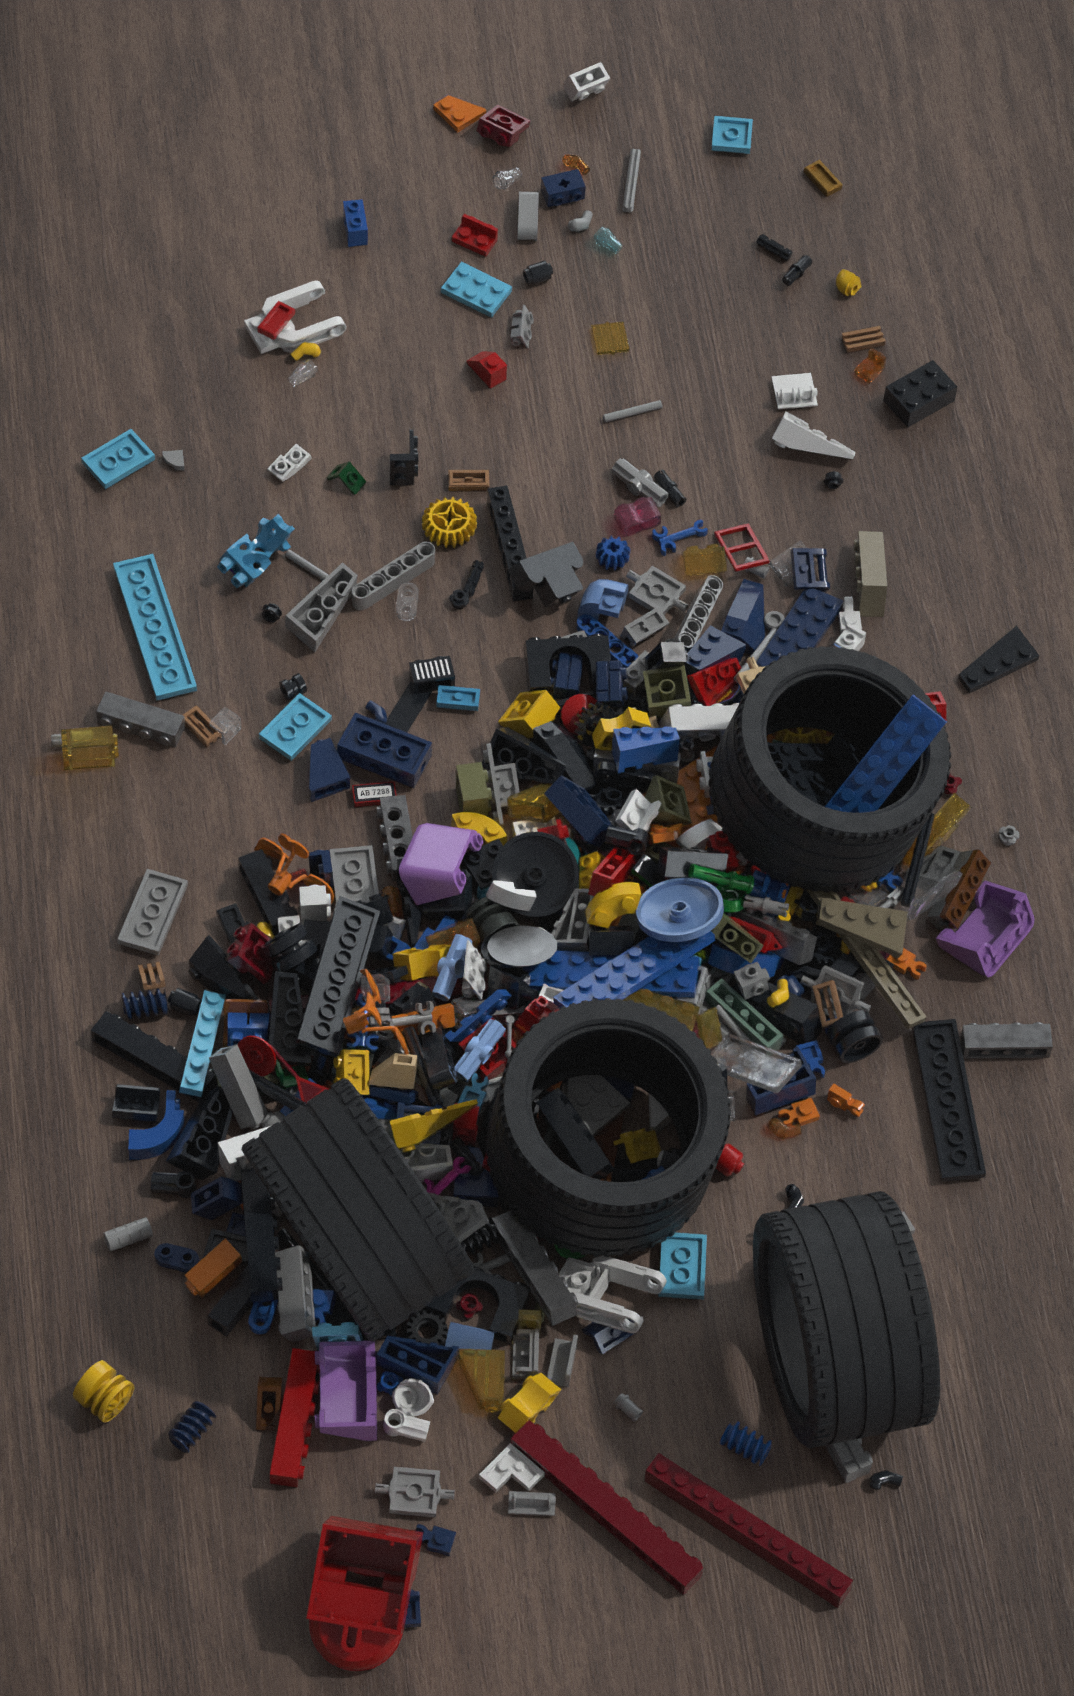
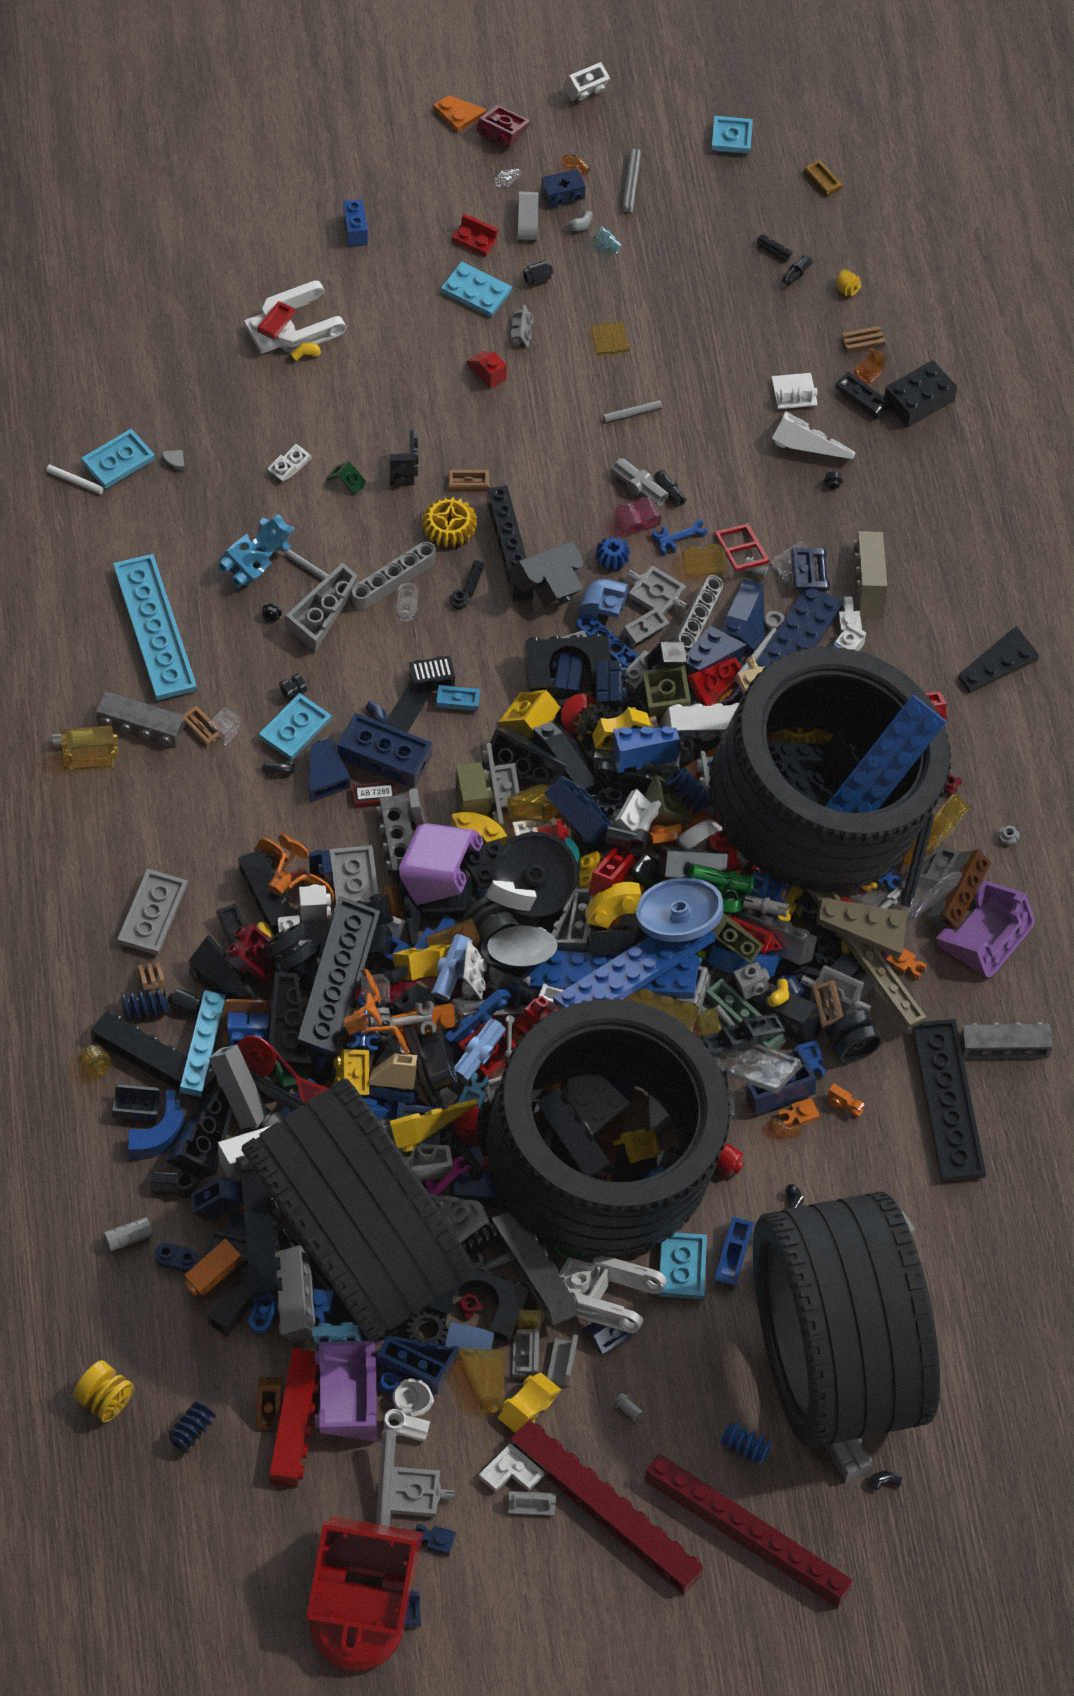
clear cone [288,359,318,387] -> none
none -> white bar [46,465,104,495]
none -> clear yellow head [78,1044,111,1077]
none -> black arm [262,761,295,776]
none -> light grey axle [376,1430,396,1526]
none -> light grey plate [406,788,424,829]
none -> dark blue piece [664,768,711,814]
none -> black slope [699,1013,786,1057]
none -> blue slope [714,1216,754,1286]
none -> black plate [835,371,891,419]

